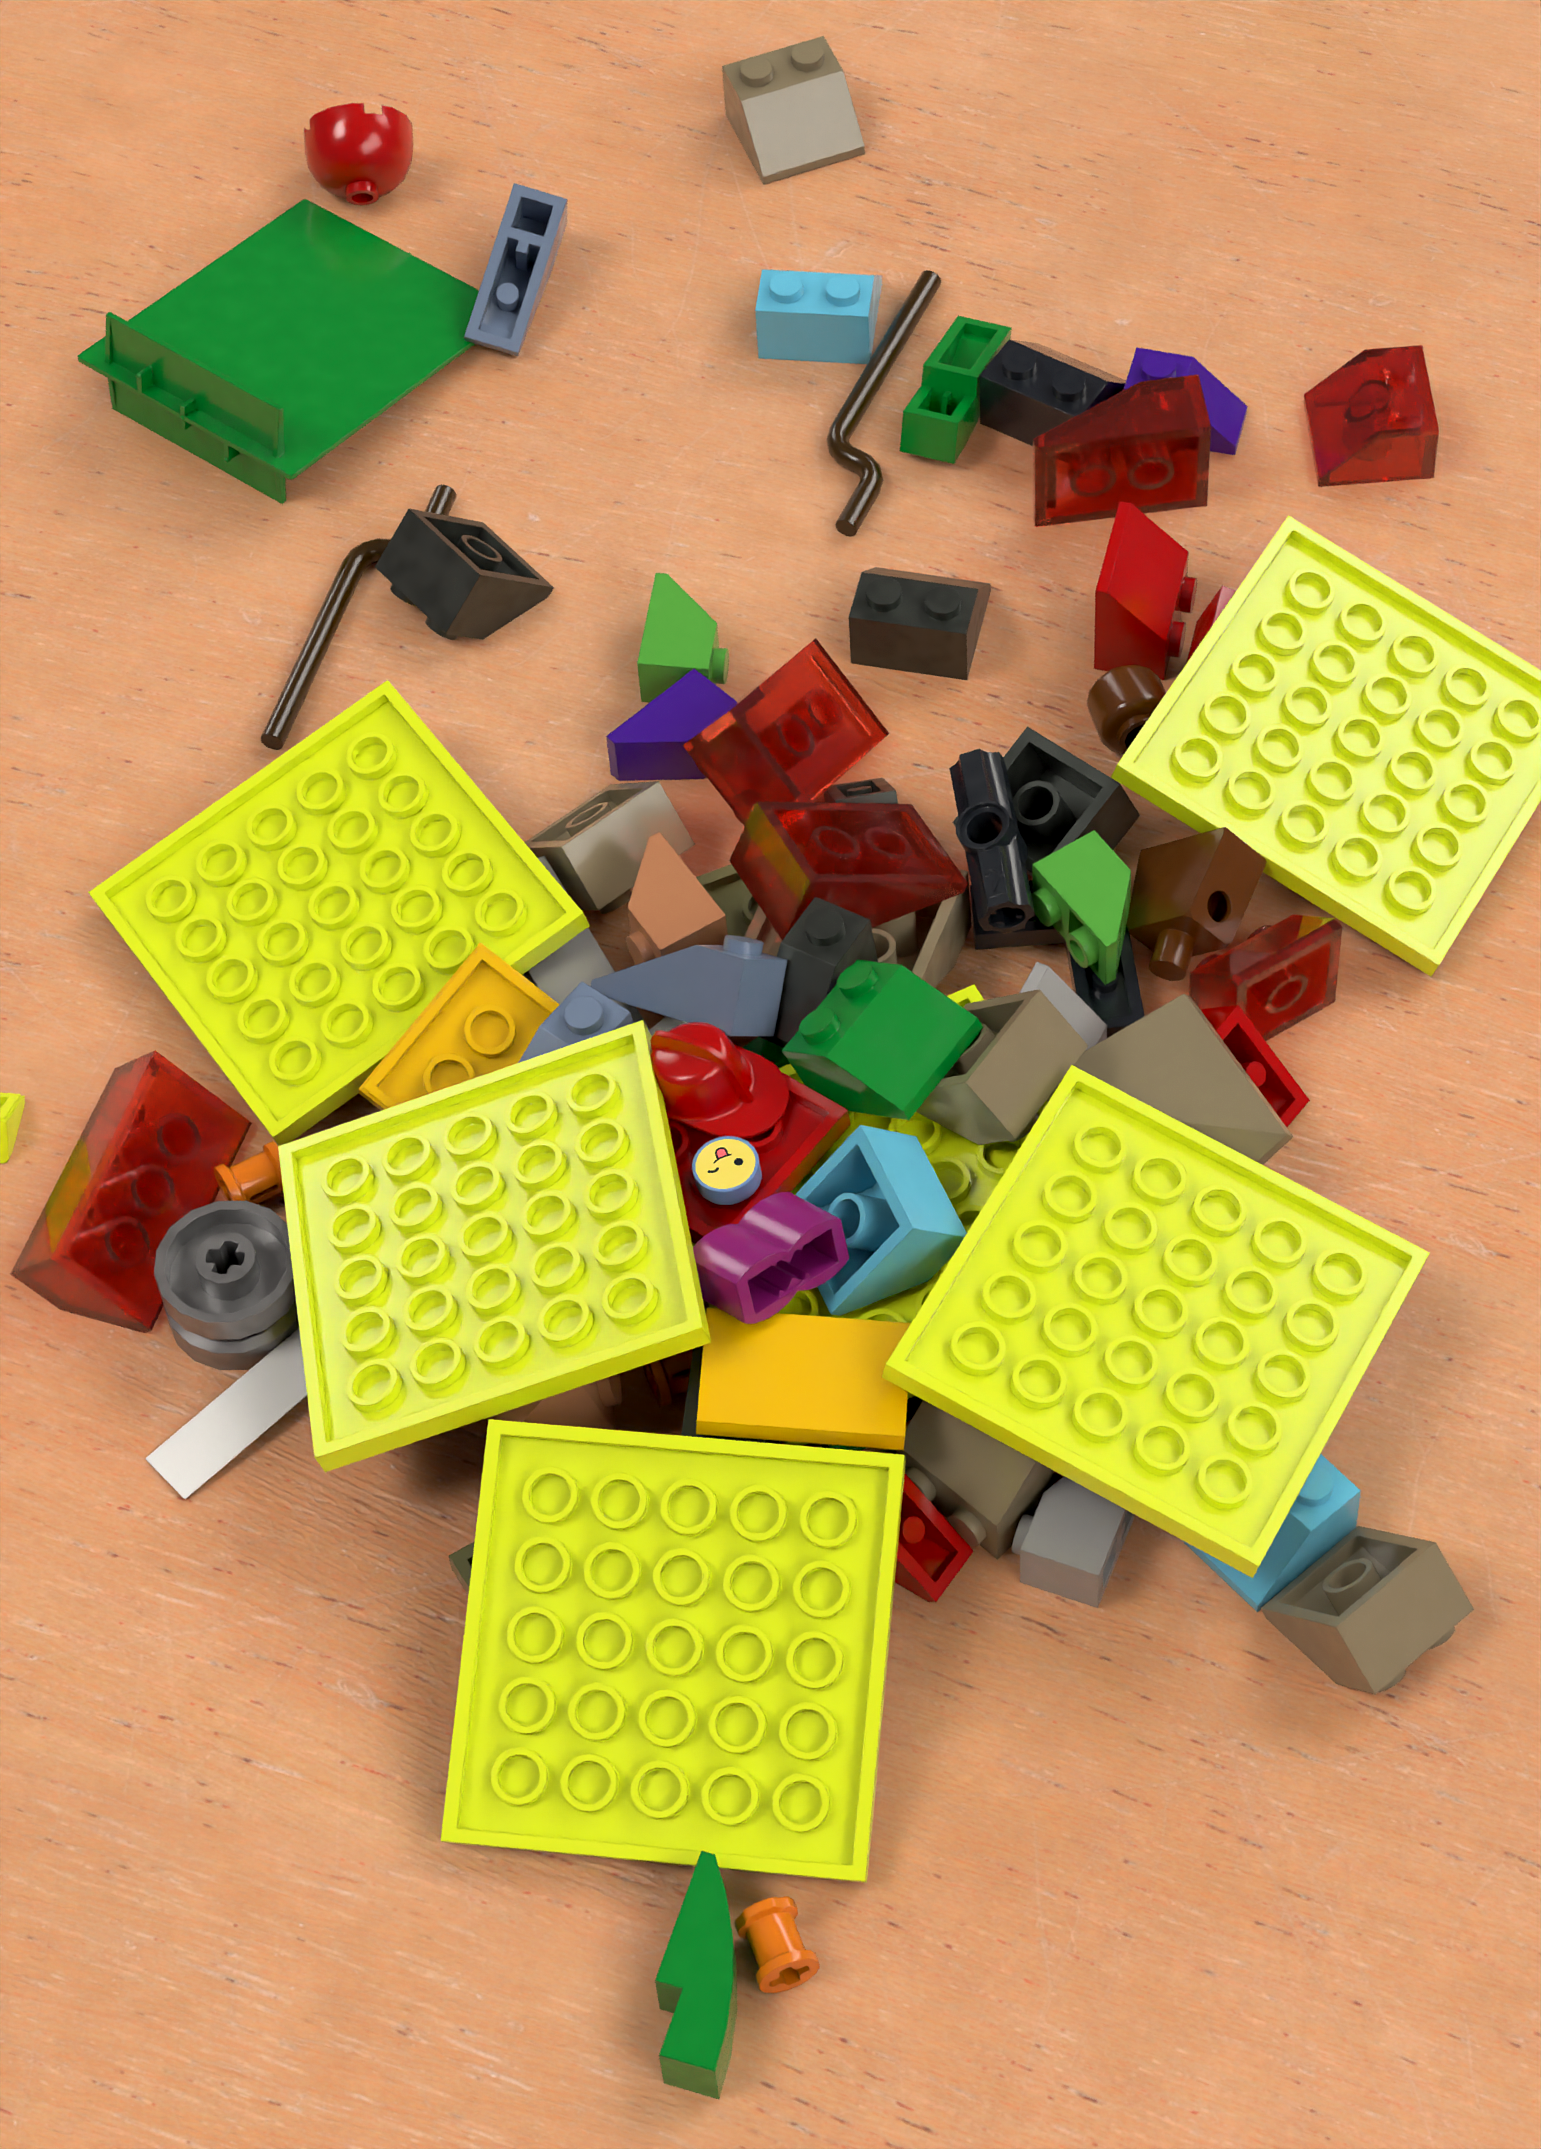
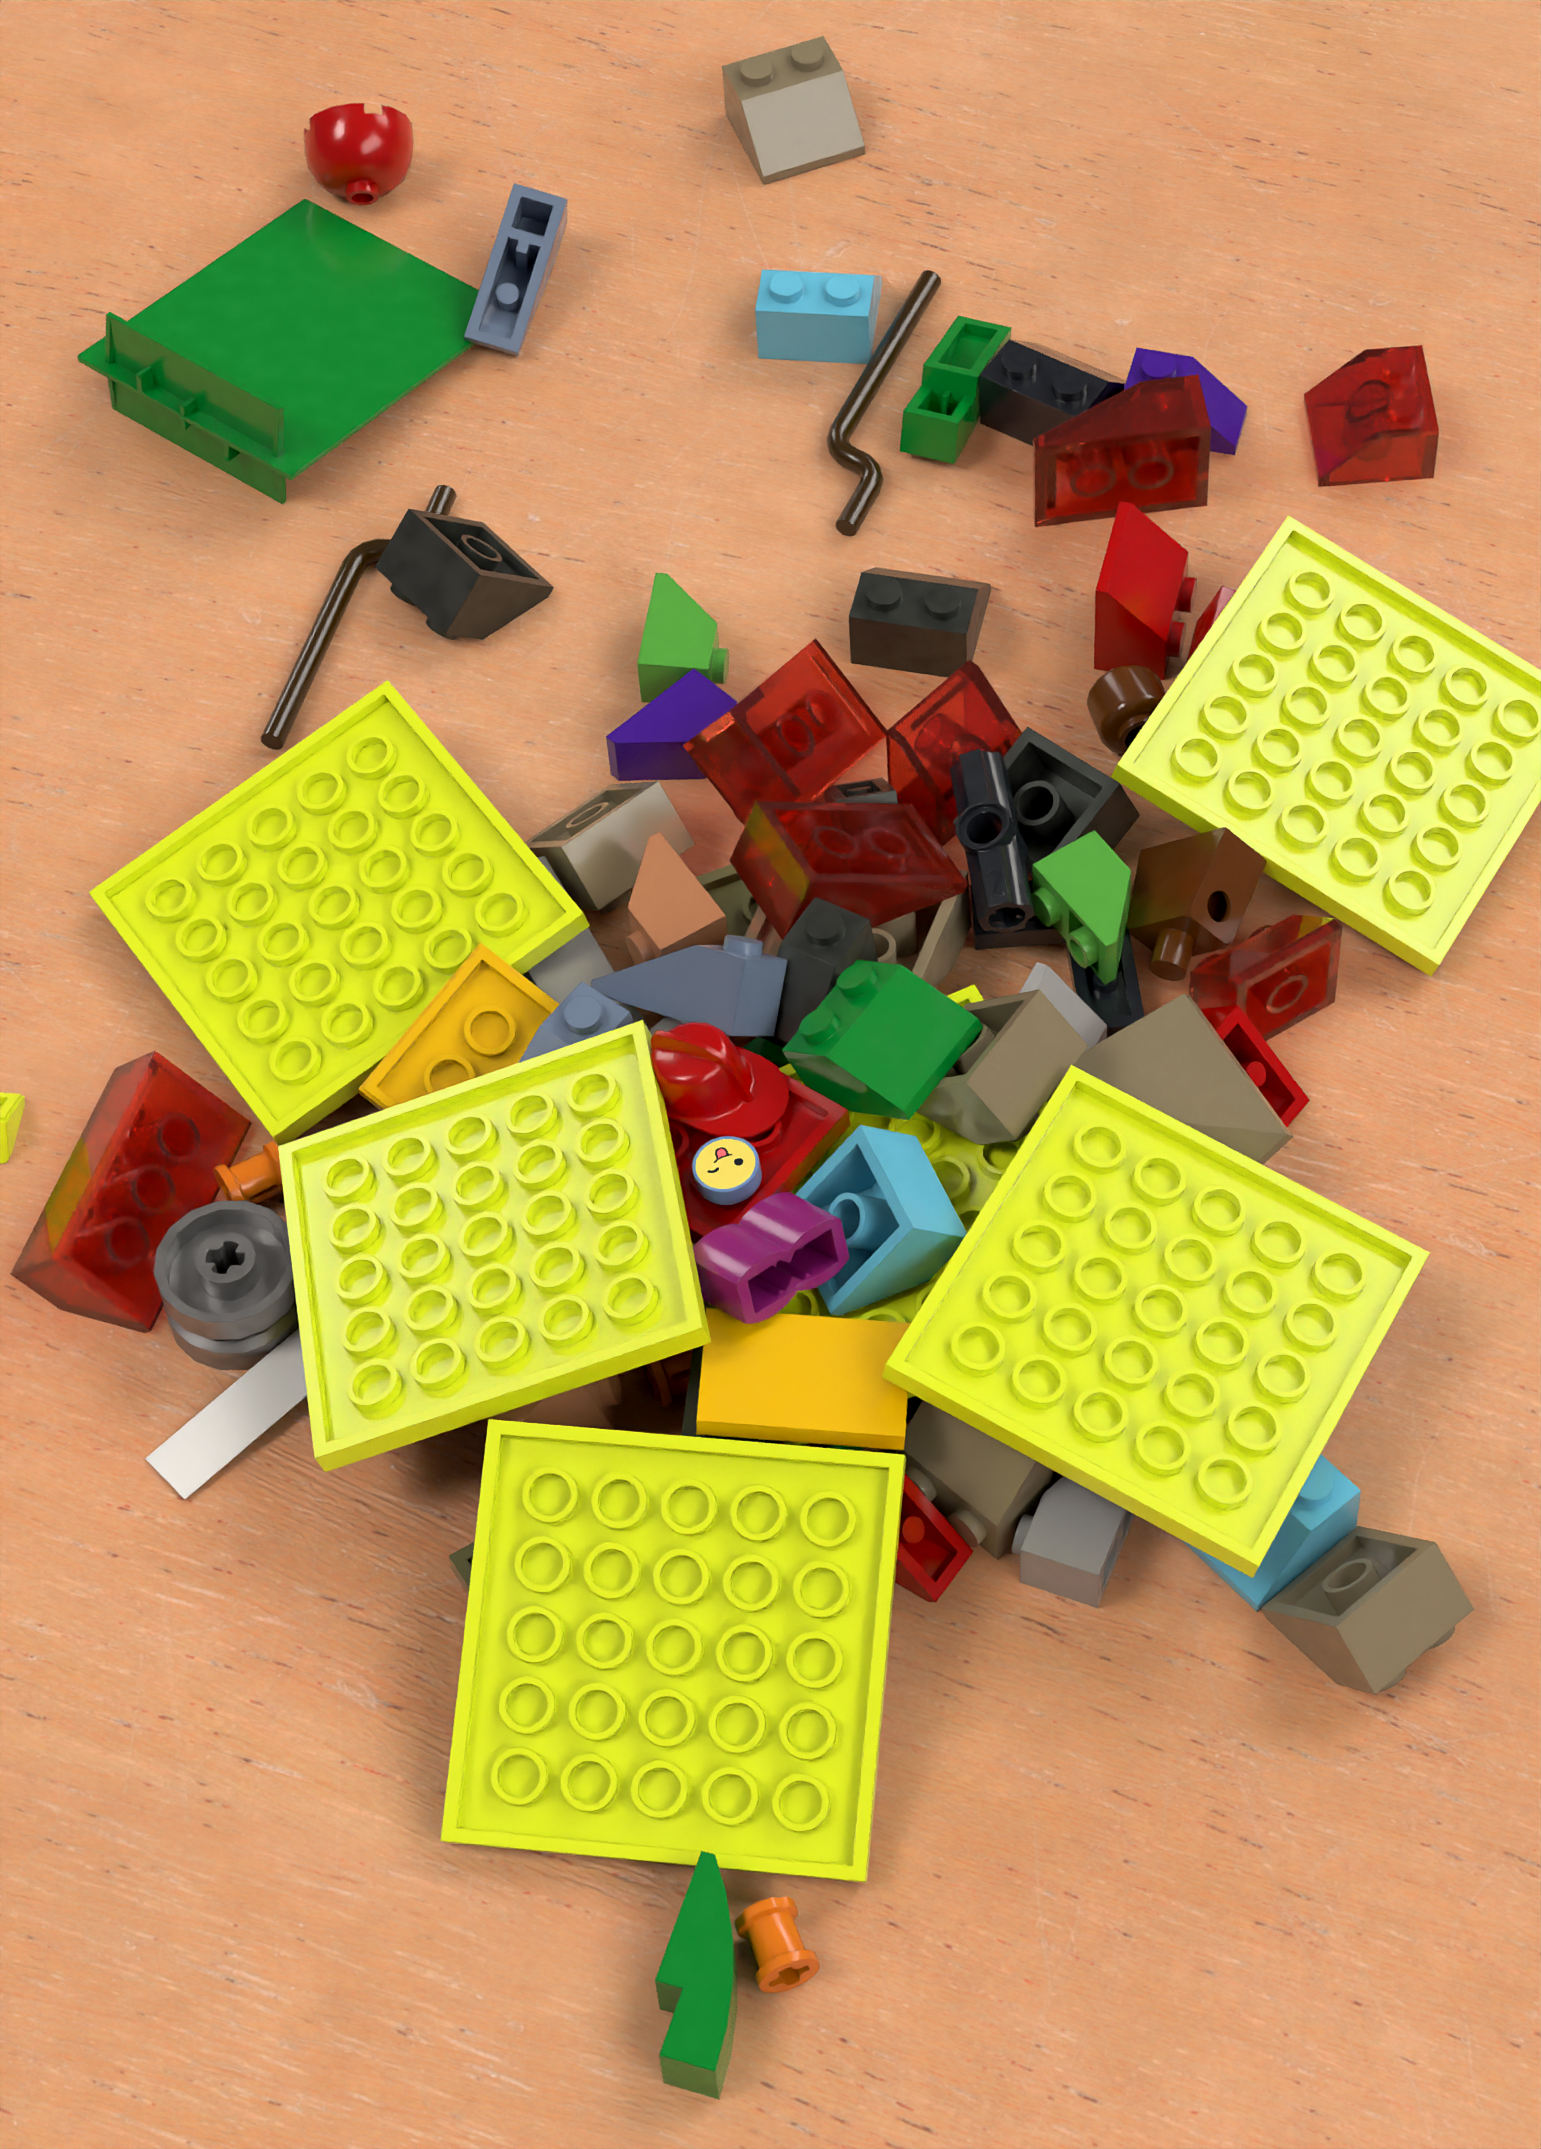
none -> clear red slope [886,660,1022,846]

